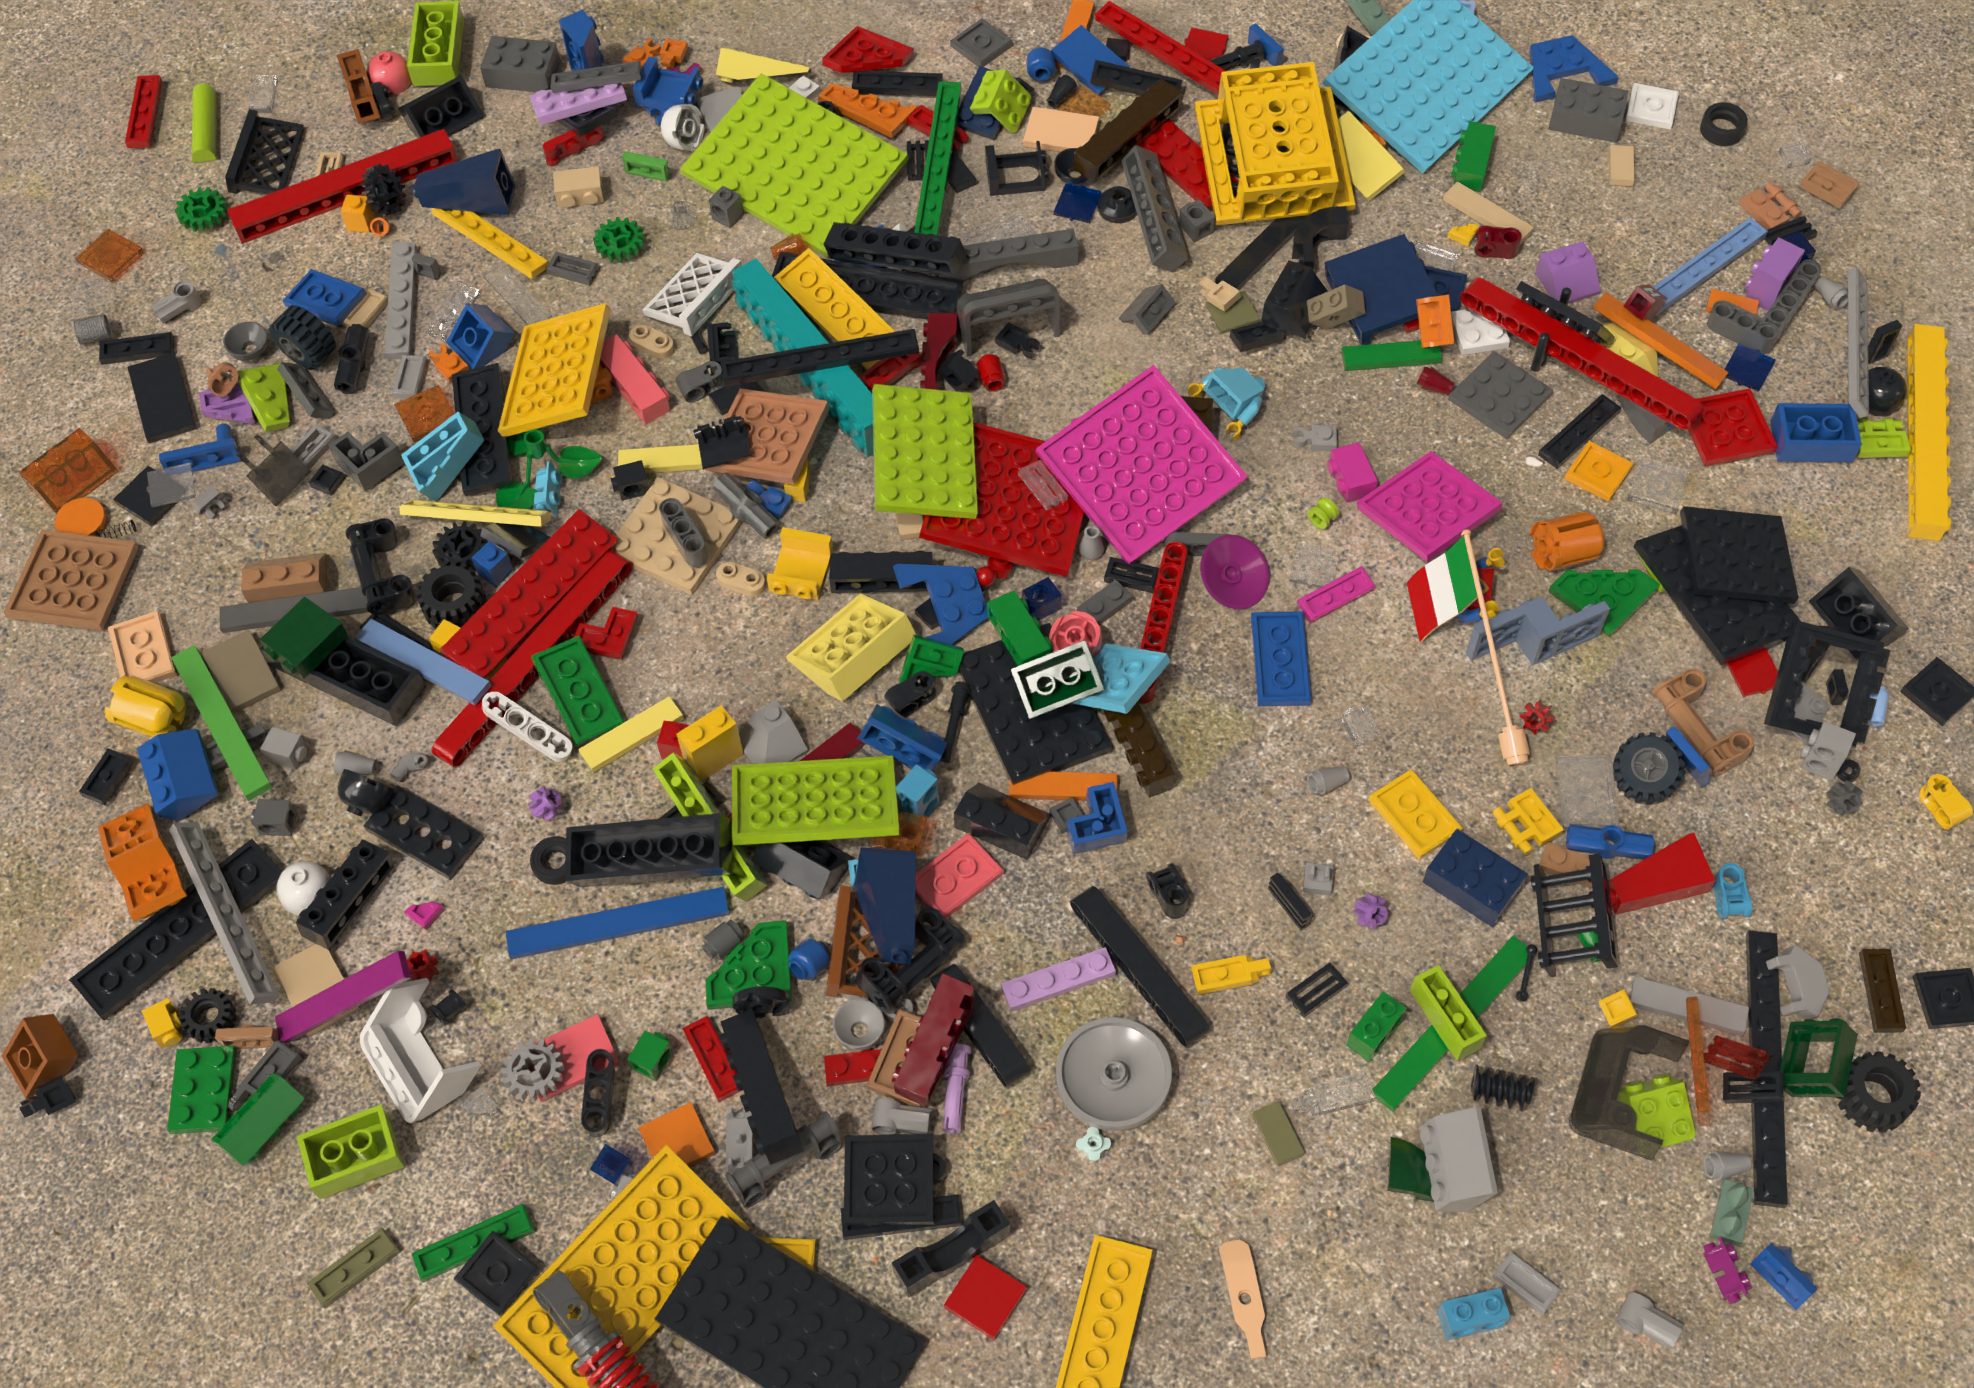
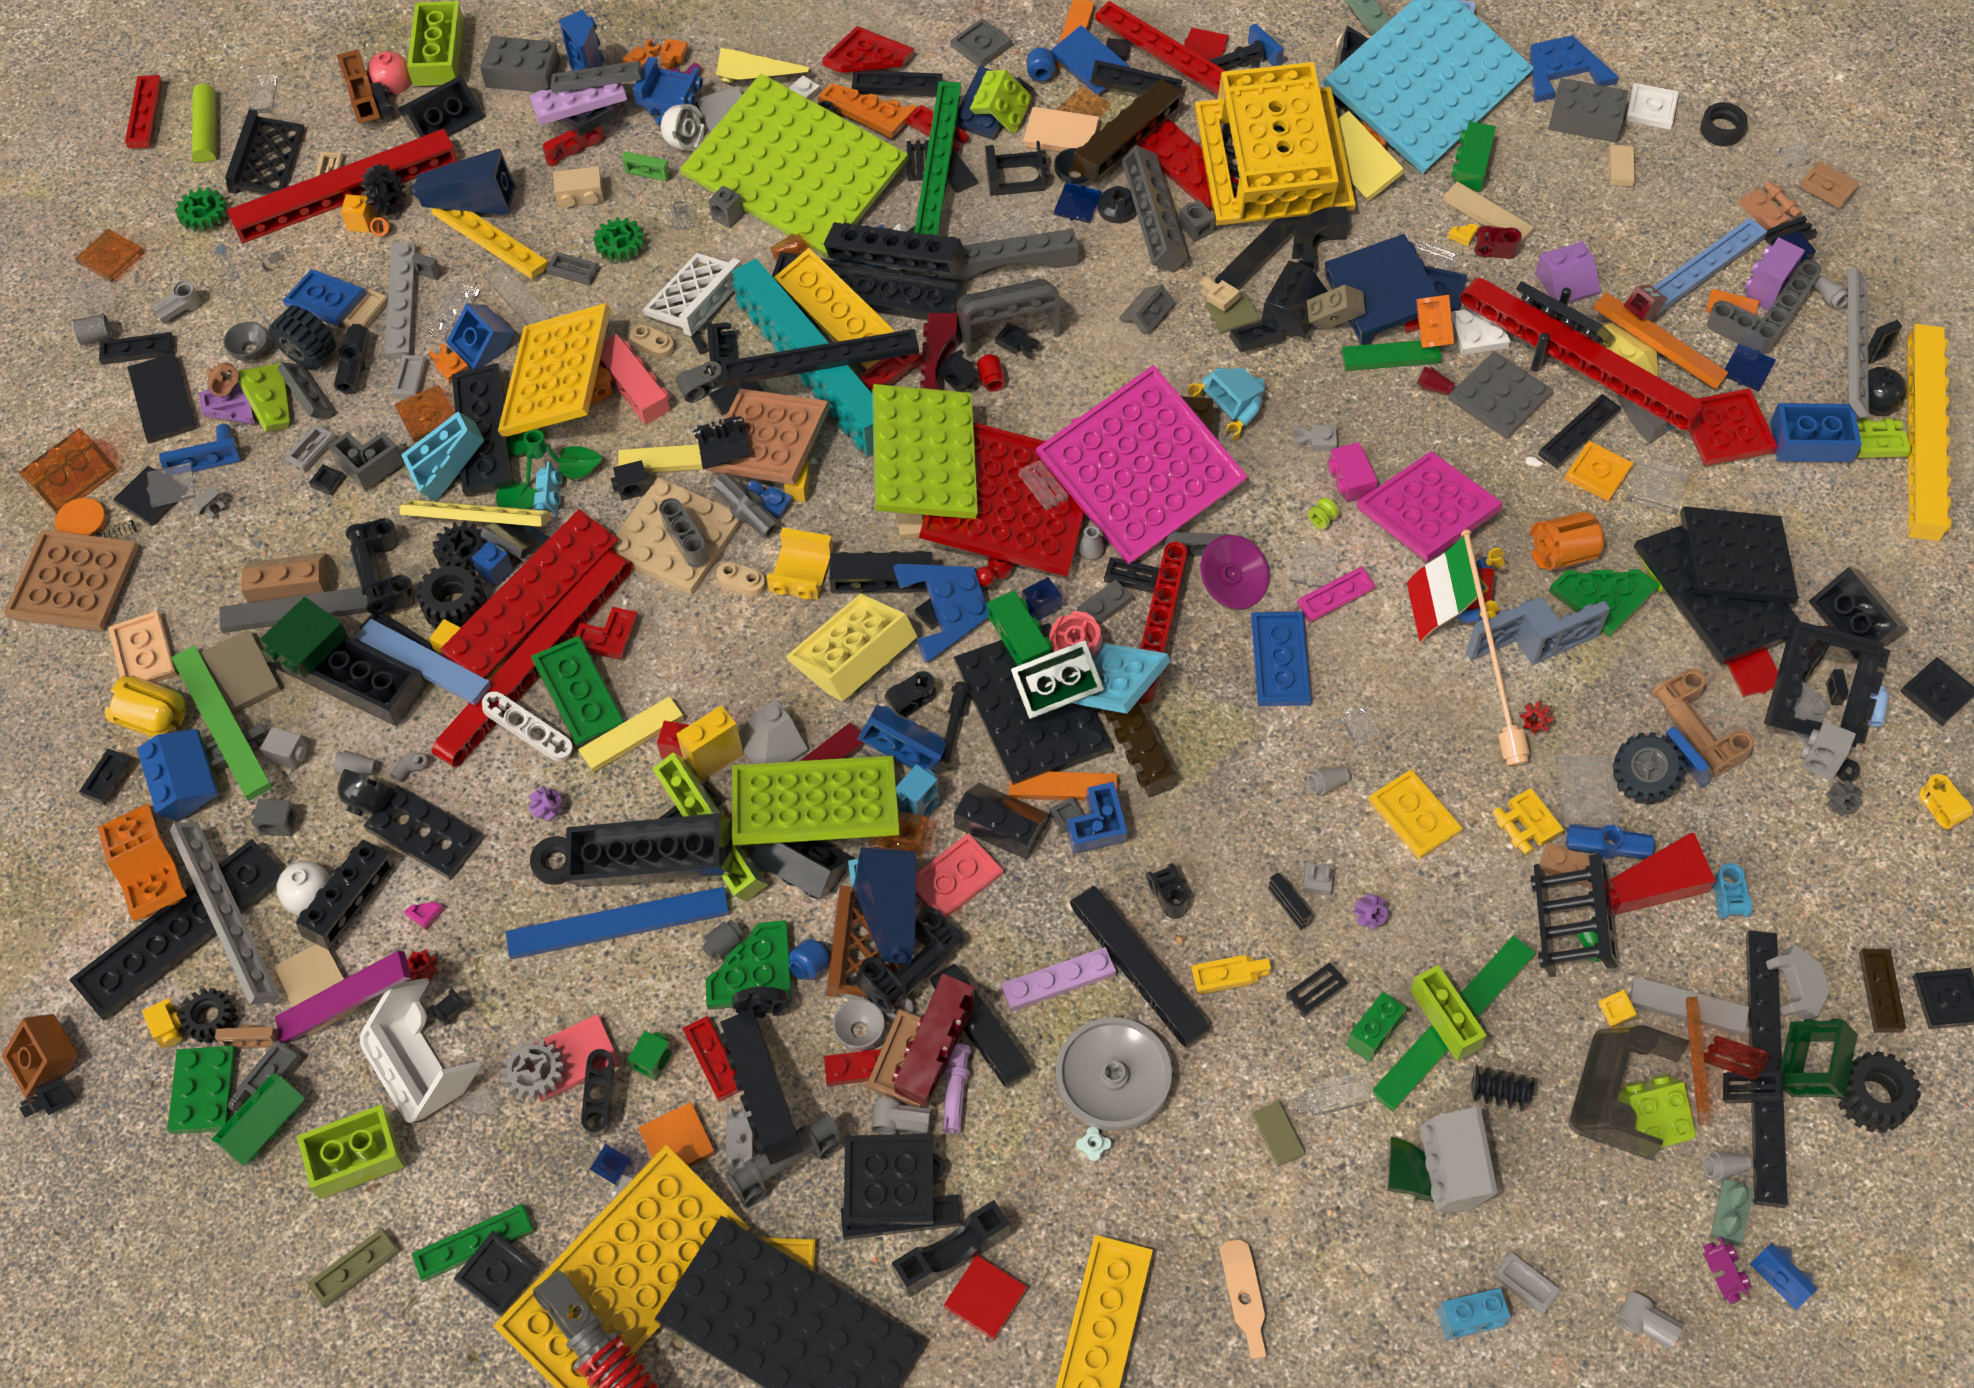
clear smoke plate [236,434,312,506] -> none
green wing [898,635,964,683] -> none
black cone [1046,75,1077,109] -> none
dark blue brick [1423,829,1528,928] -> none
black hinge [1516,944,1537,1002] -> none

